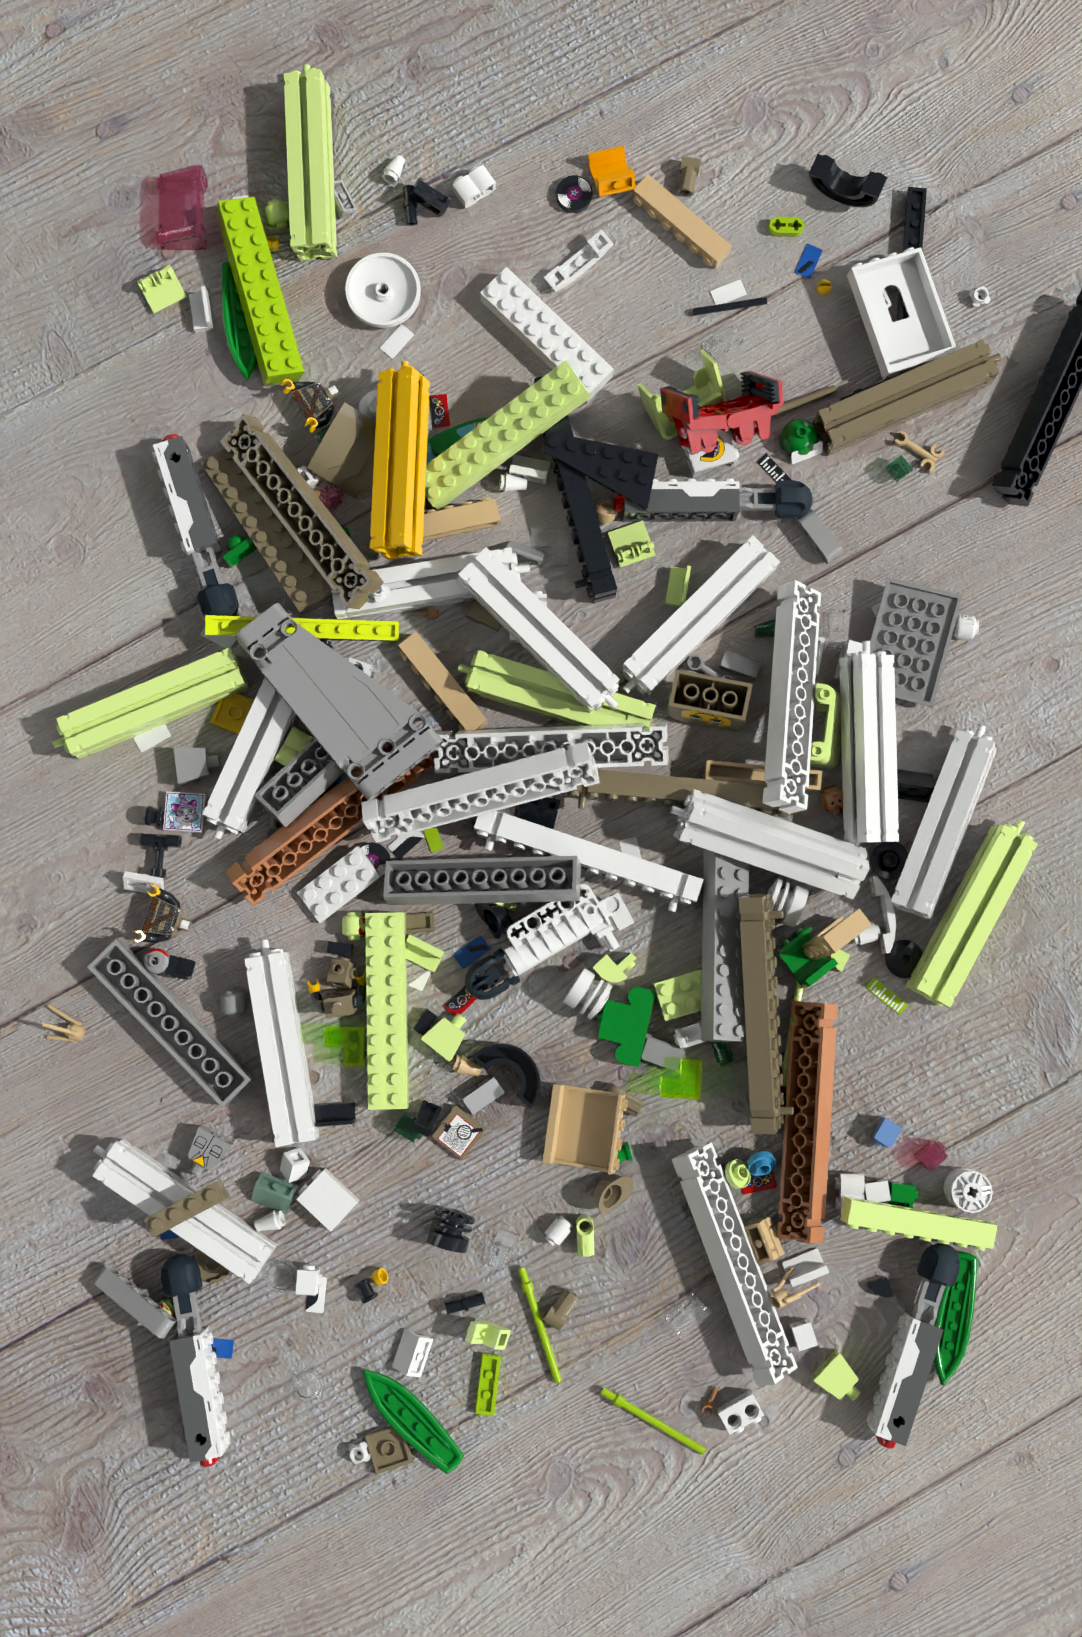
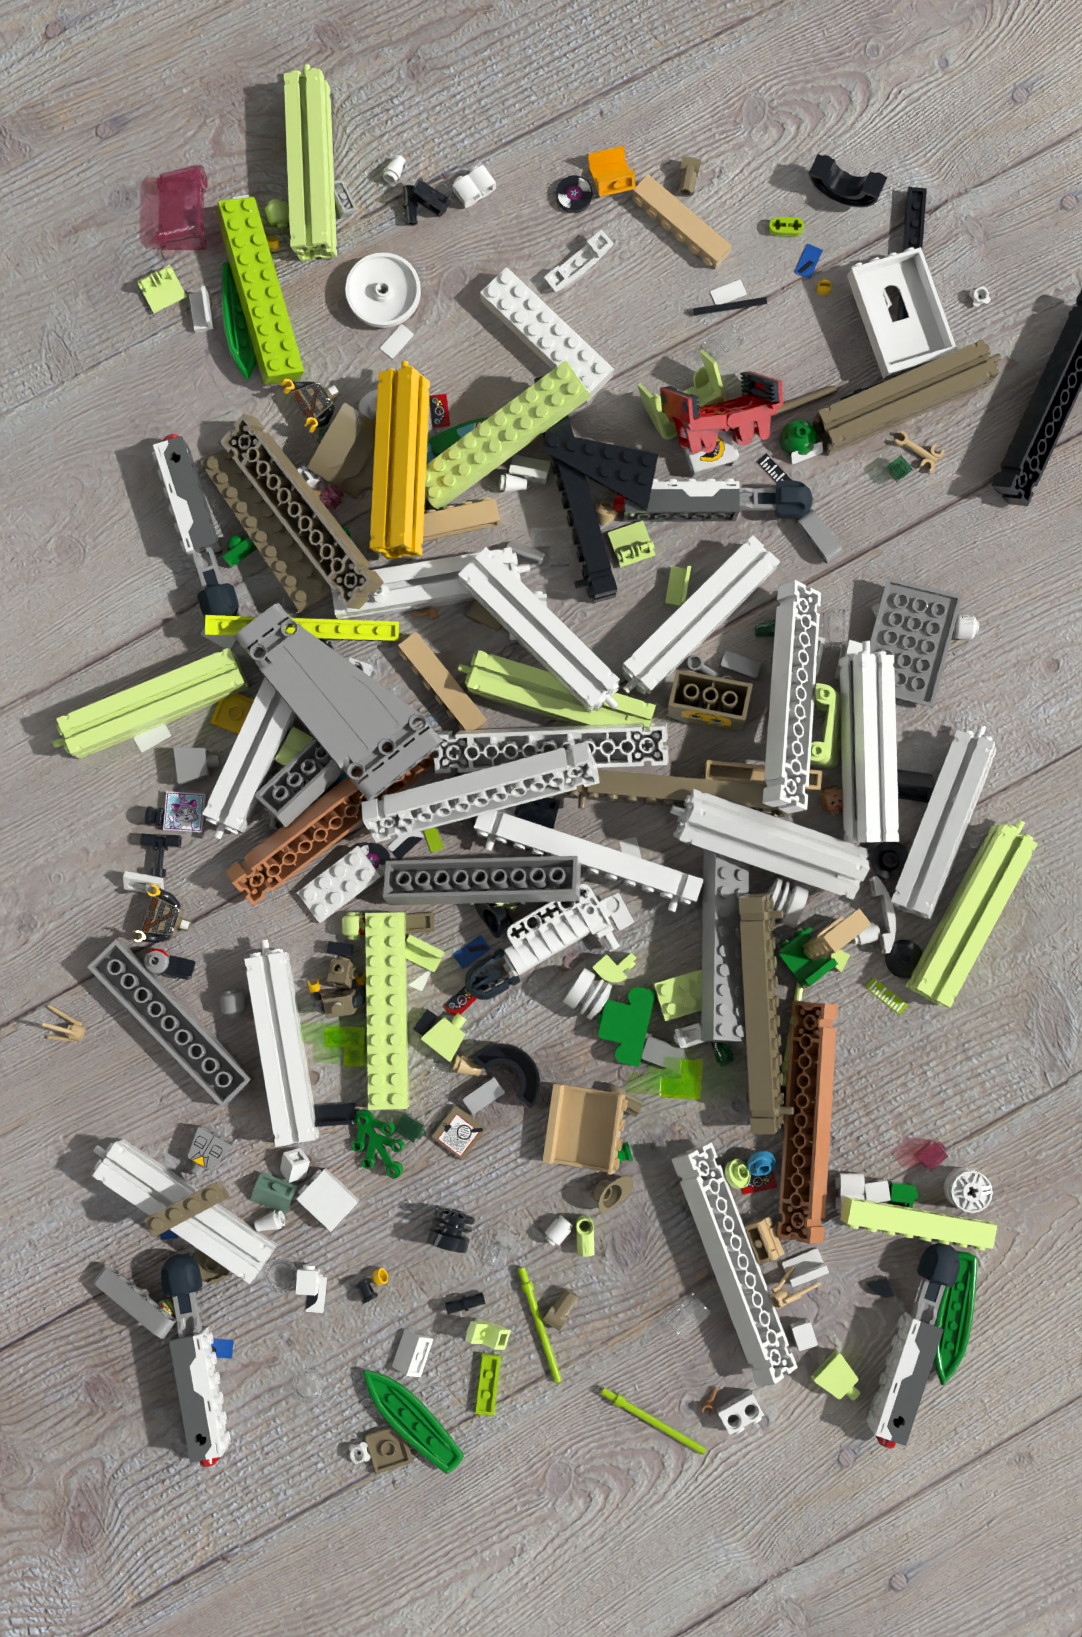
black tile [411,1100,442,1137] -> none
medium blue brick [870,1117,902,1149] -> none
none -> green plant [352,1110,405,1179]

